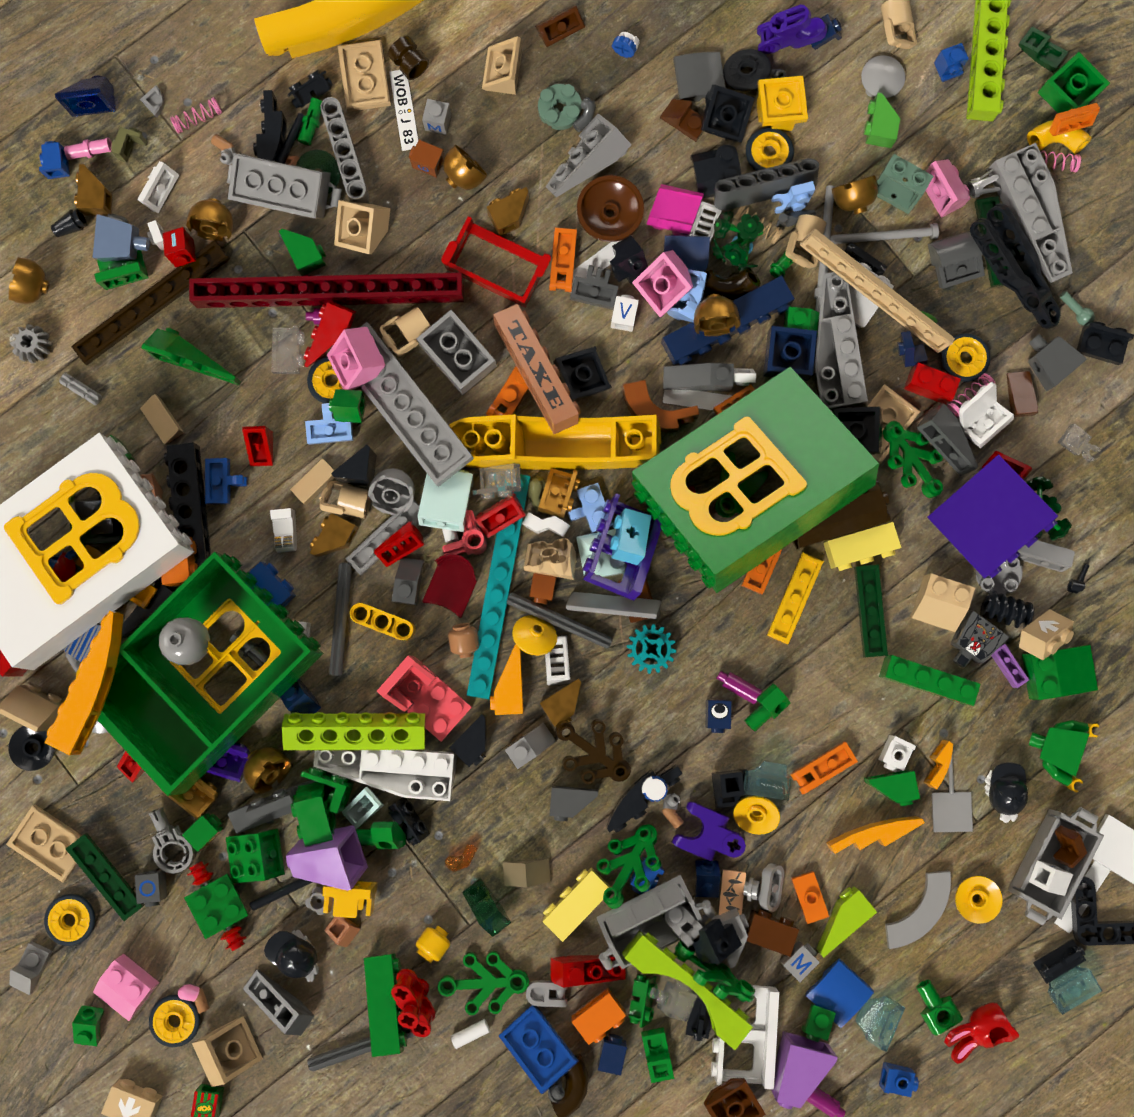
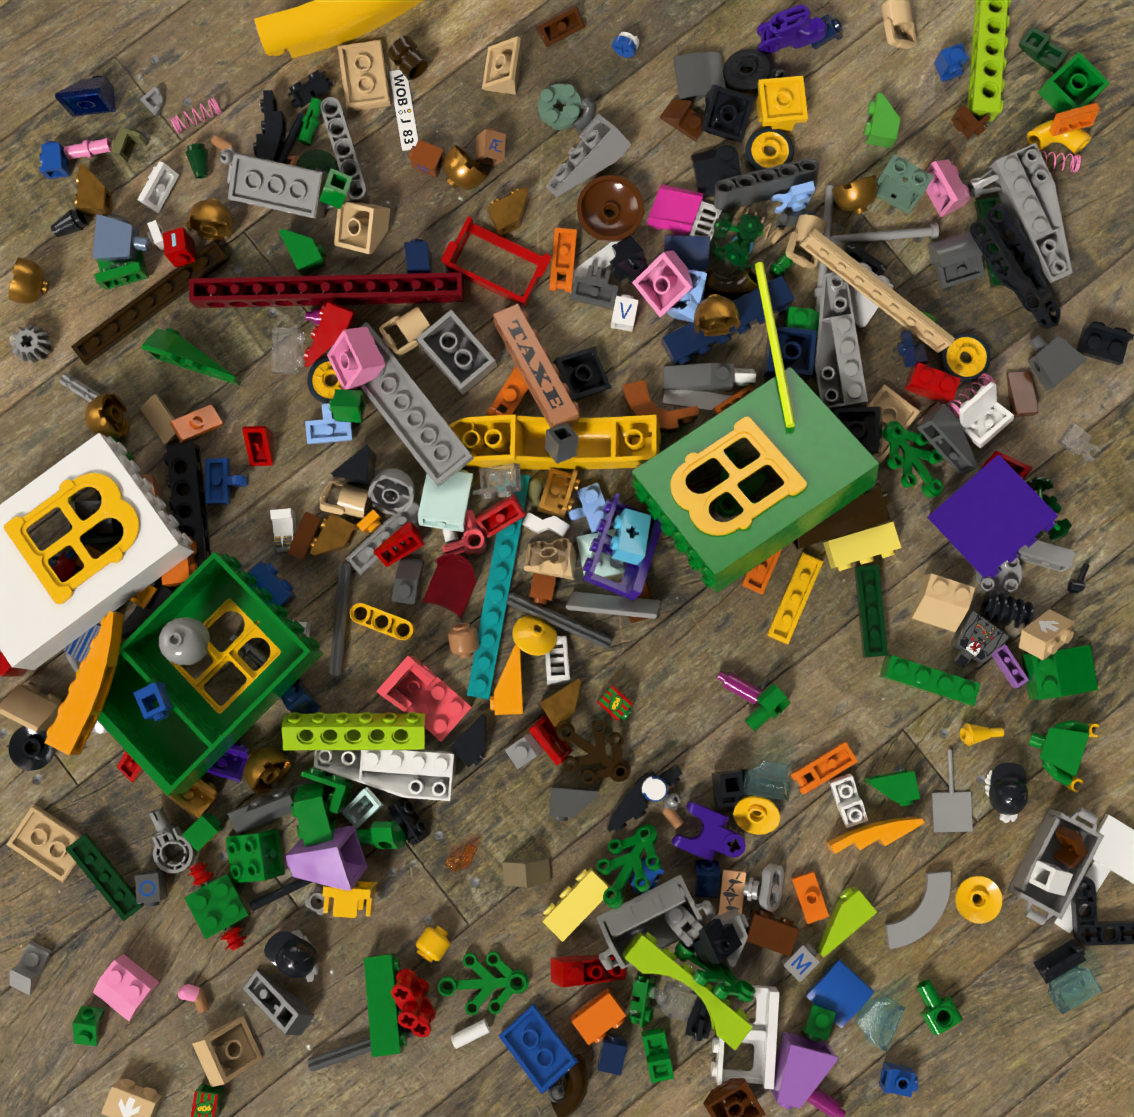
yellow wheel [44,894,95,946] -> none
yellow wheel [149,995,200,1047] -> none
tan slope [290,458,334,506] -> none
nougat slope [324,917,360,947] -> none
light grey brick [422,99,451,135] -> none
clear green slope [462,878,511,937] -> none
light grey plate [526,980,568,1007] -> none
teal gear [626,624,676,674] -> none
dark blue brick [705,700,731,733] -> none
light grey dish [861,55,905,98] -> none
white brick [878,735,916,773] -> none
light orange slope [923,740,953,789] -> none
red piece [944,1002,1019,1064] -> none
sand green bar [1059,291,1095,326] -> none
none -> pearl gold cylinder [85,393,131,438]
none -> blue brick [134,682,174,721]
none -> orange plate [170,404,223,443]
none -> dark green cone [185,143,208,179]
none -> reddish brown slope [288,512,321,560]
none -> green brick [319,168,353,210]
none -> light orange plate [357,510,382,534]
none -> dark blue slope [404,239,432,274]
none -> medium nougat brick [475,128,506,167]
none -> red tile [528,715,573,766]
none -> dark grey brick [545,422,579,464]
none -> brick [597,685,633,721]
none -> neon yellow piece [755,262,795,428]
none -> white slope [829,773,868,828]
none -> reddish brown bracket [951,105,991,139]
none -> yellow cone [960,723,1004,746]

